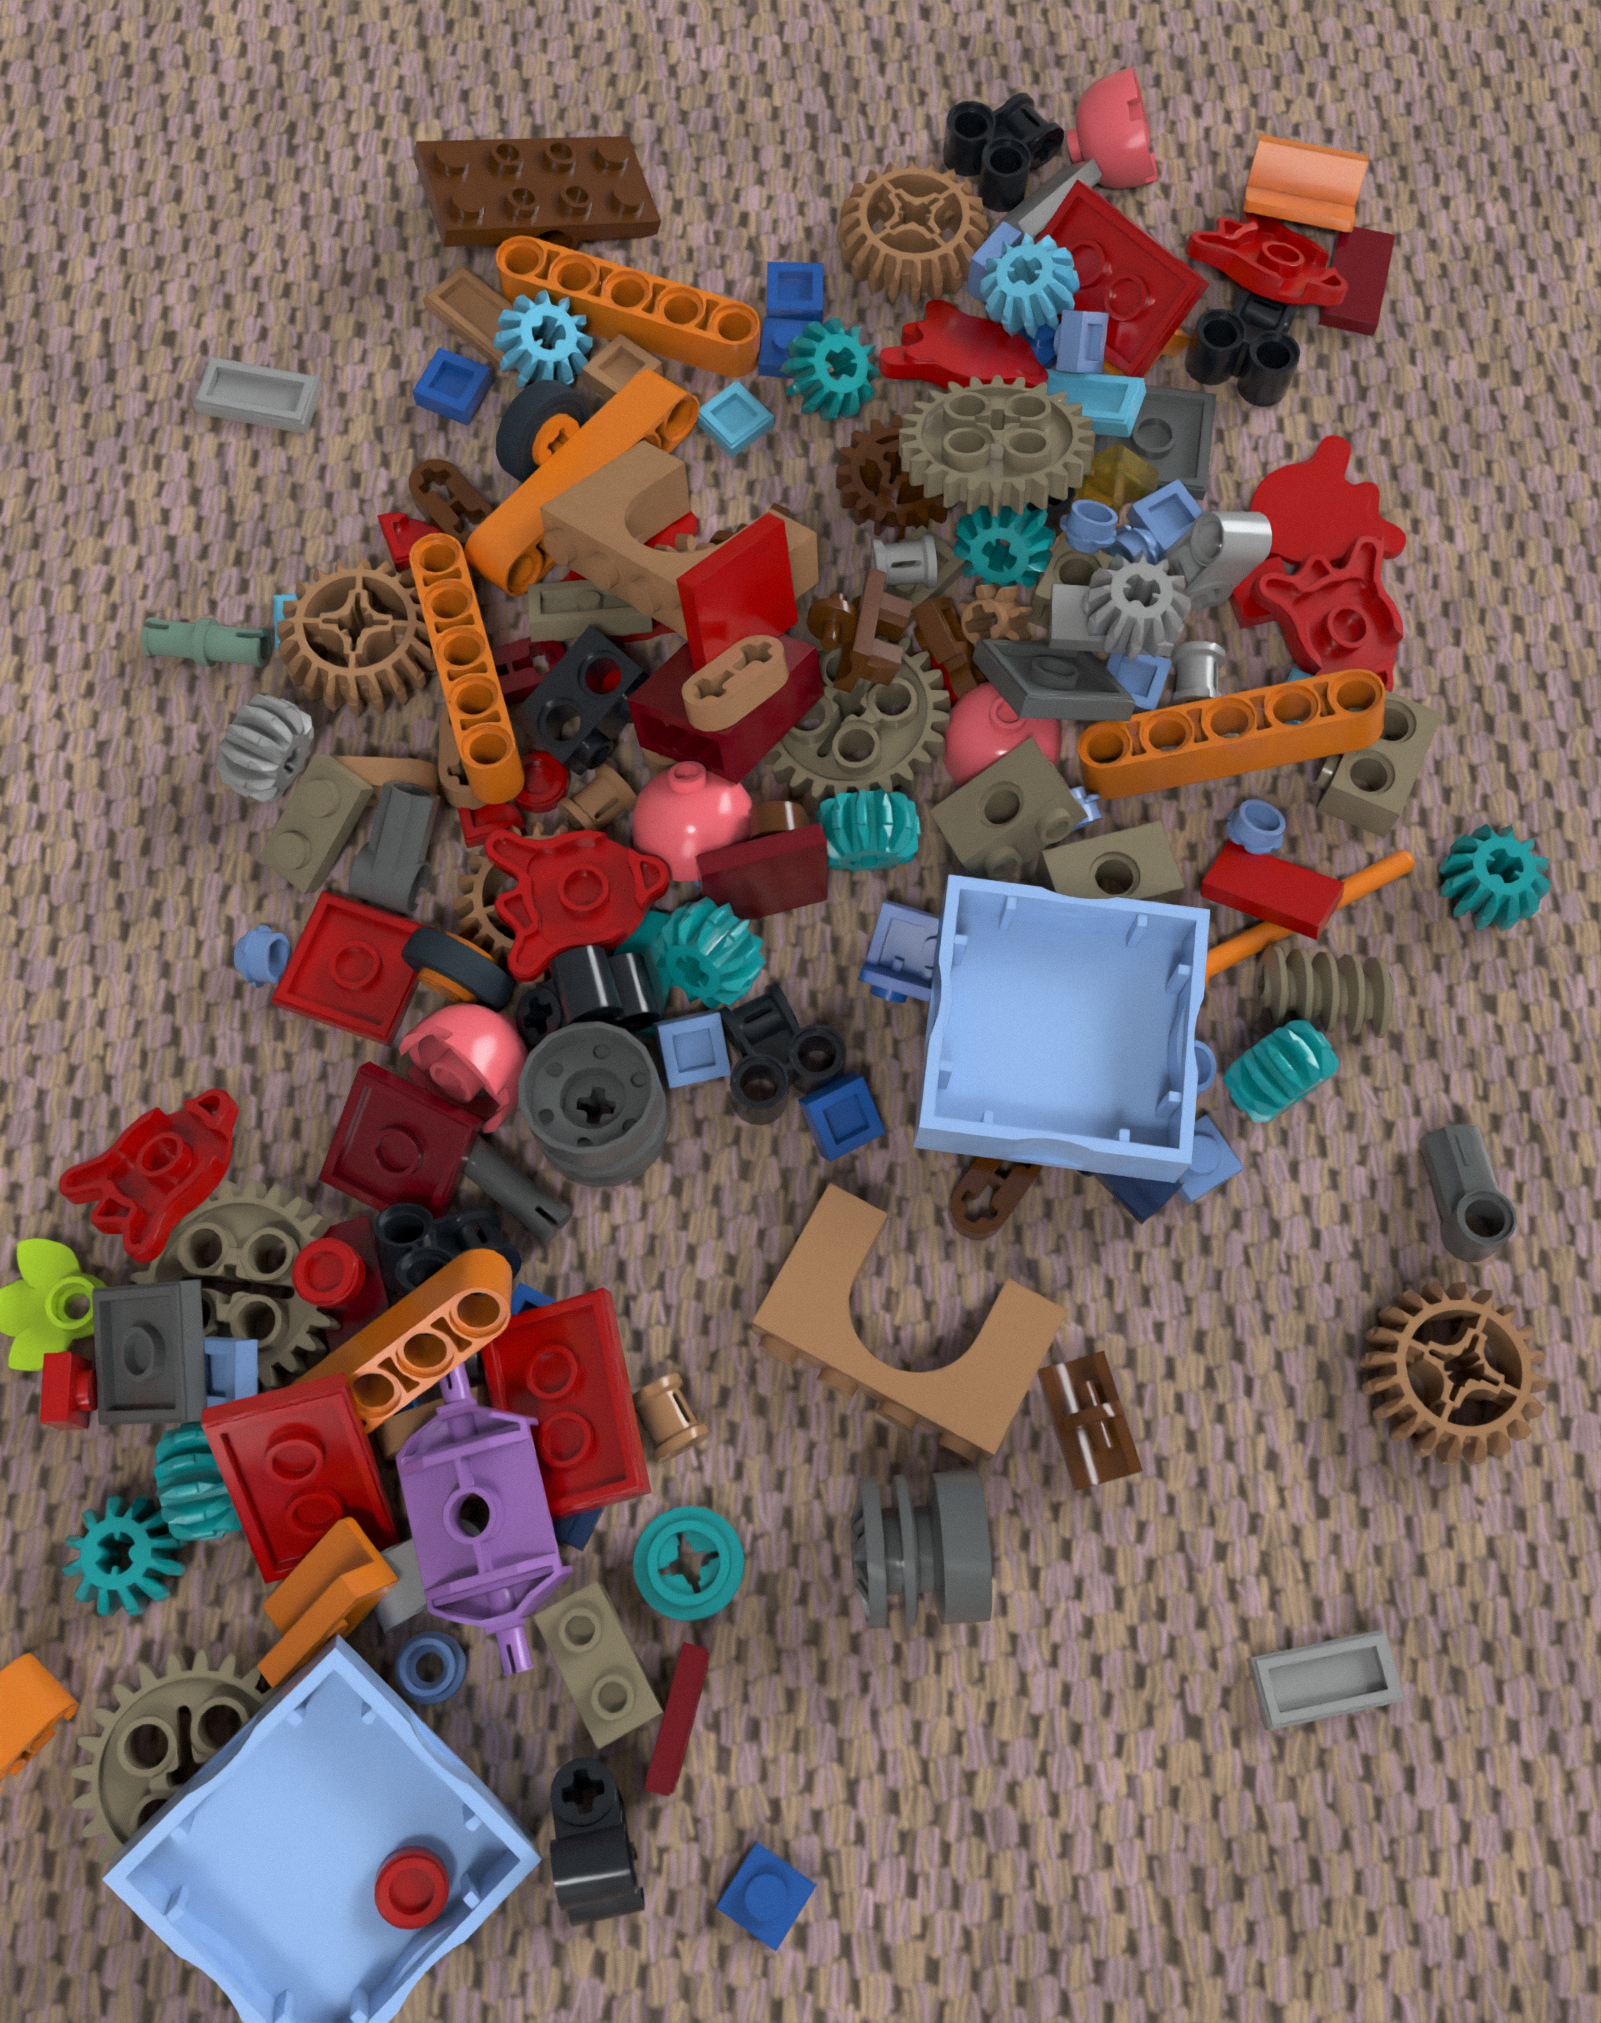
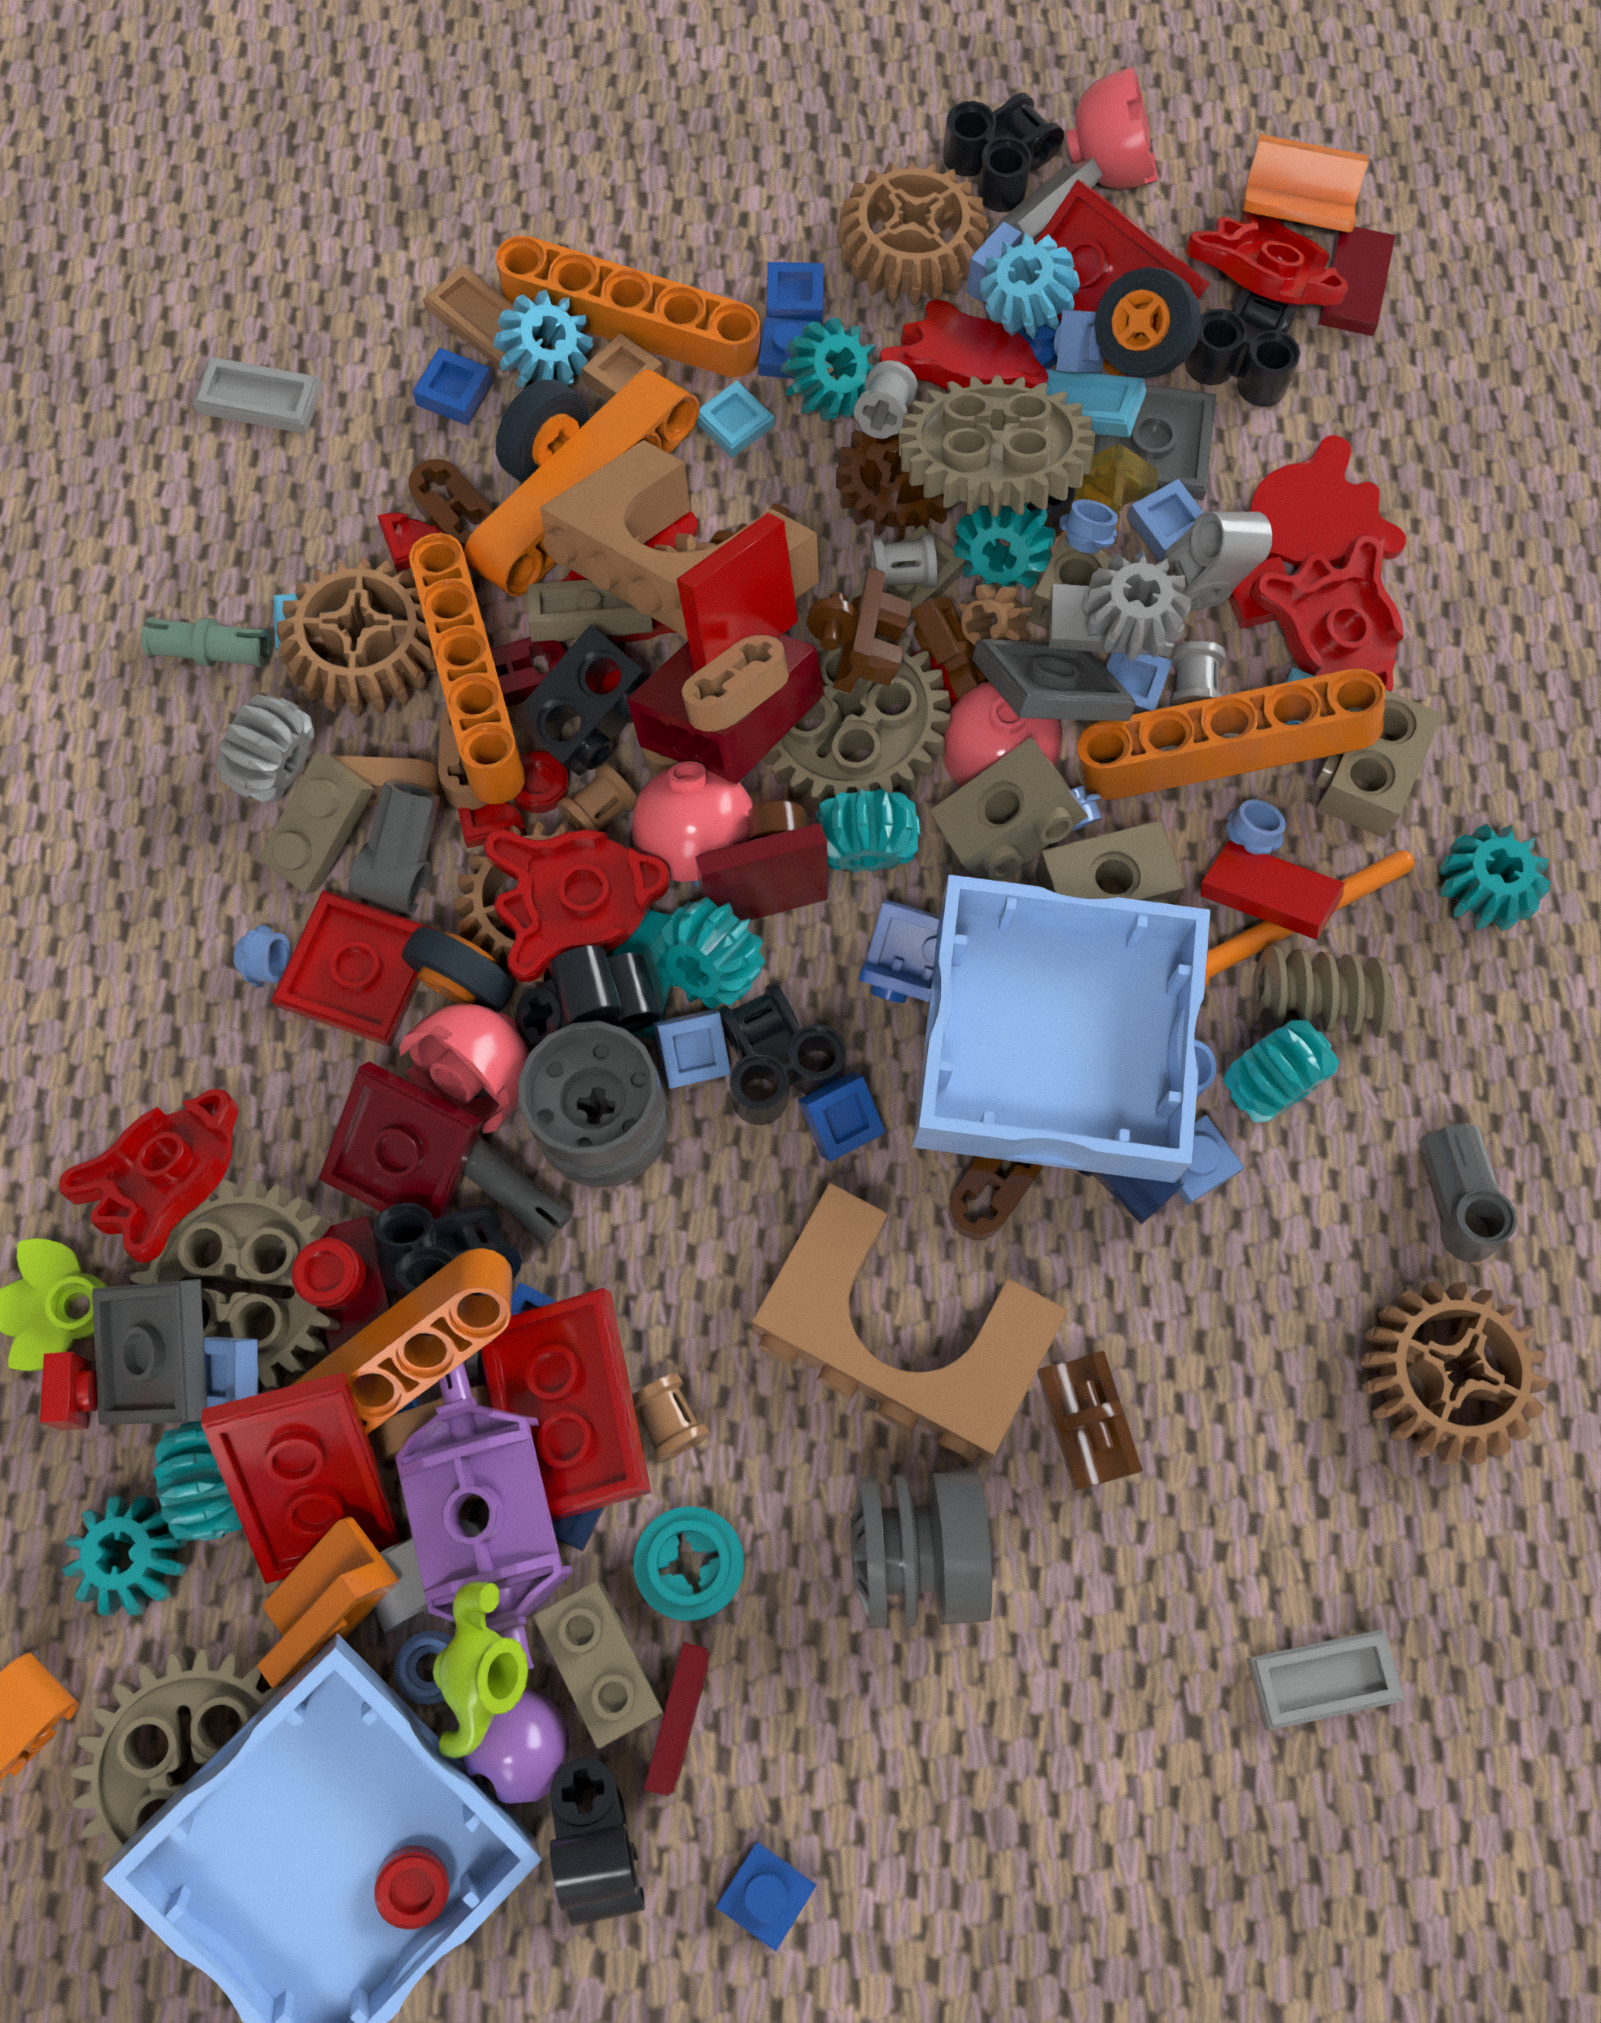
reddish brown plate [414,136,661,250] -> none
medium blue plate [1105,525,1160,566] -> none
none -> lime piece [433,1581,528,1758]
none -> medium lavender hair [463,1687,569,1804]
none -> light grey bush [854,360,918,439]
none -> black wheel [1094,267,1202,379]

